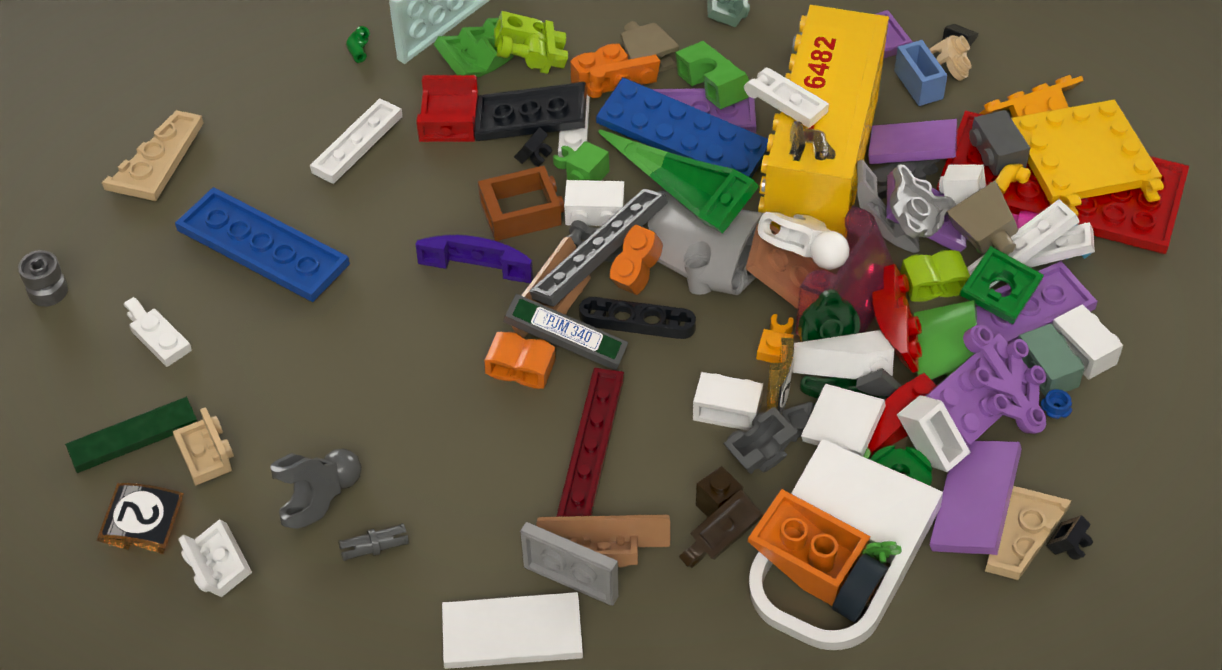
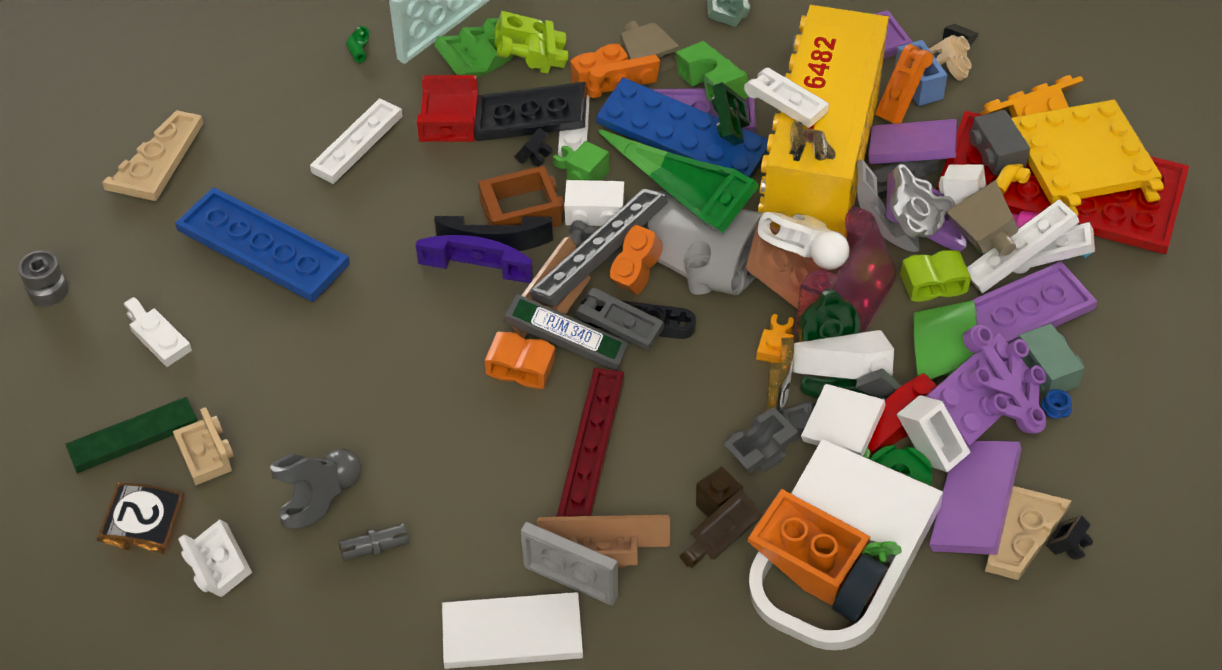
white brick [693,372,763,431] -> none
red slope [872,264,922,372] -> none
green piece [959,246,1044,325] -> none
white brick [1052,304,1123,380] -> none
none -> black slope [434,216,553,251]
none -> dark grey plate [575,288,664,351]
none -> dark green plate [712,82,750,146]
none -> orange plate [874,44,933,124]

